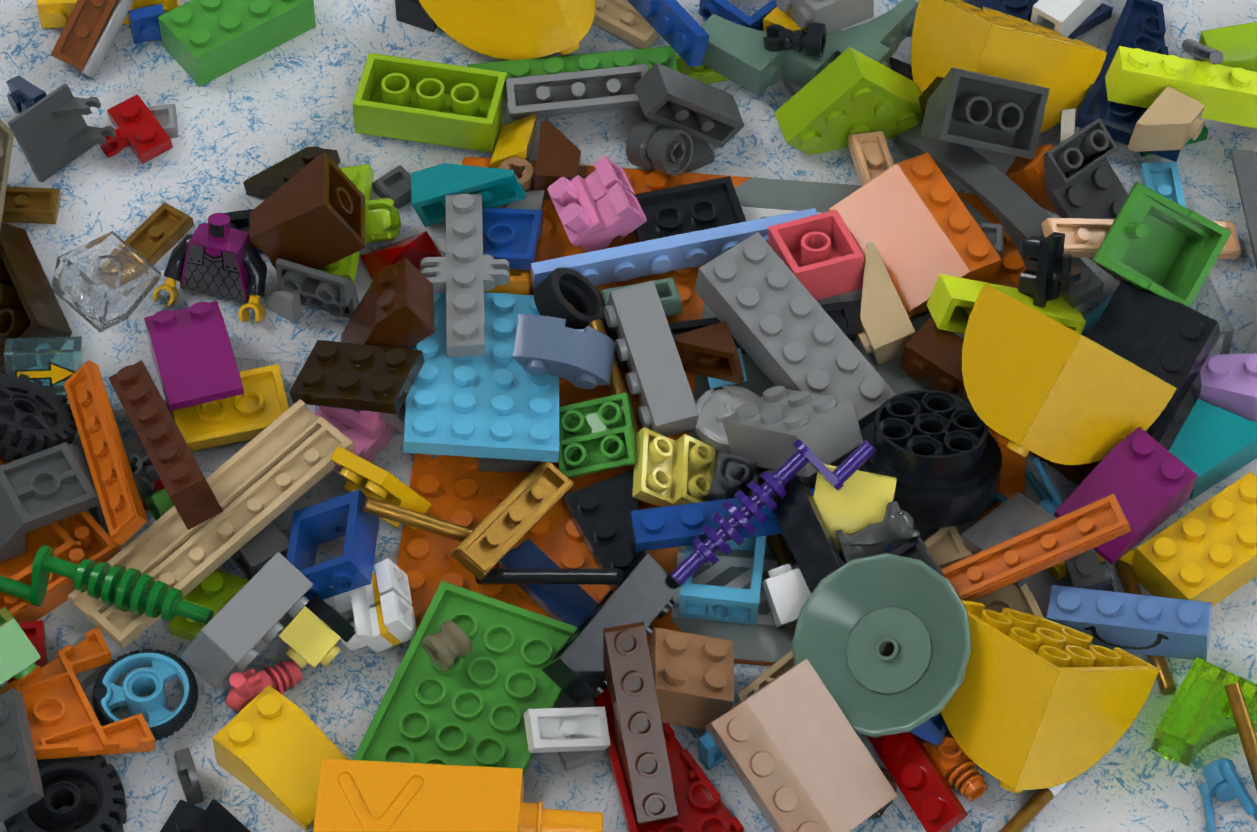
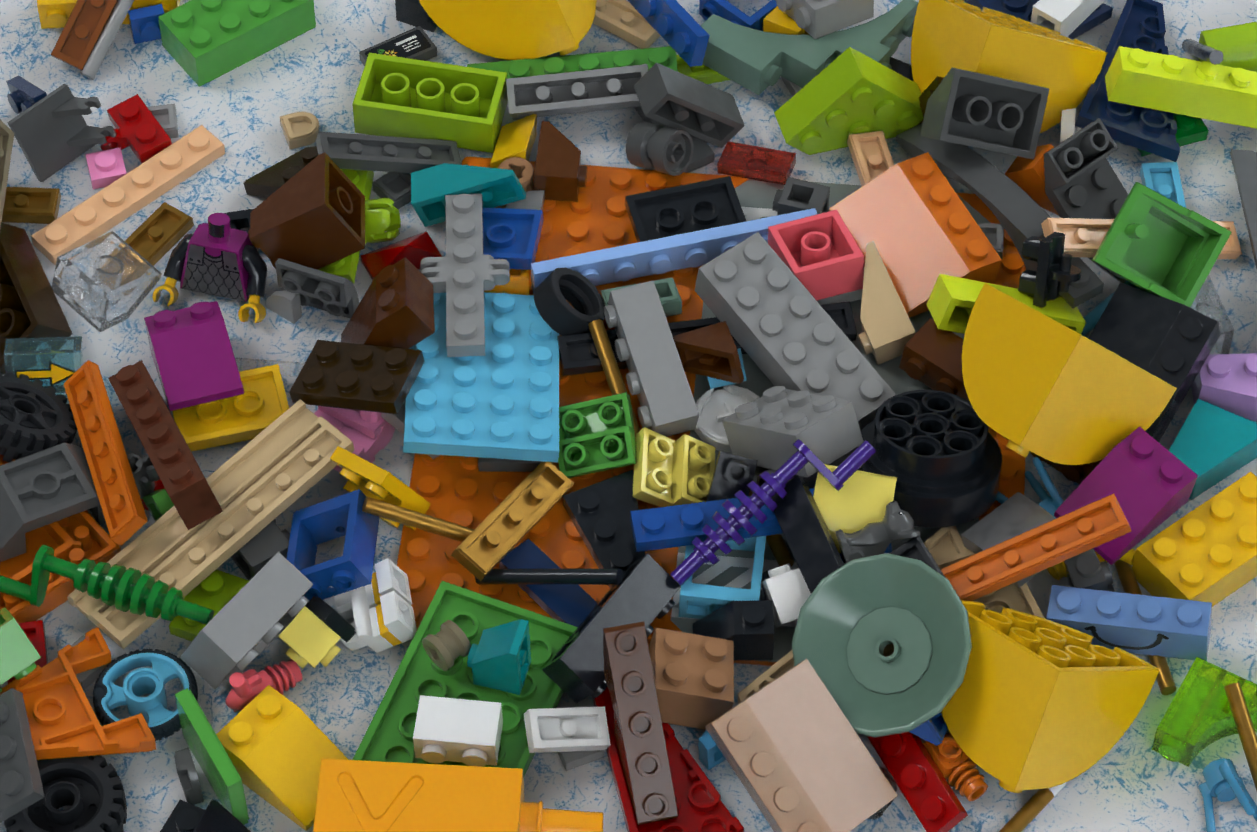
sand blue brick [513,314,615,389] -> none
bright pink hips [547,155,647,252] -> none
black piece [763,23,827,57] -> none
tan slope [1127,86,1206,152] -> none
none -> light nougat plate [31,125,225,265]
none -> bright pink plate [85,147,127,190]
none -> bright green tile [175,688,249,825]
none -> tan tile [279,112,320,150]
none -> dark grey plate [315,132,462,173]
none -> tile [359,26,437,66]
none -> white brick [413,695,503,767]
none -> teal slope [467,619,531,695]
none -> black slope [692,600,774,661]
none -> clear red plate [717,141,796,185]
none -> dark grey brick [773,177,830,215]

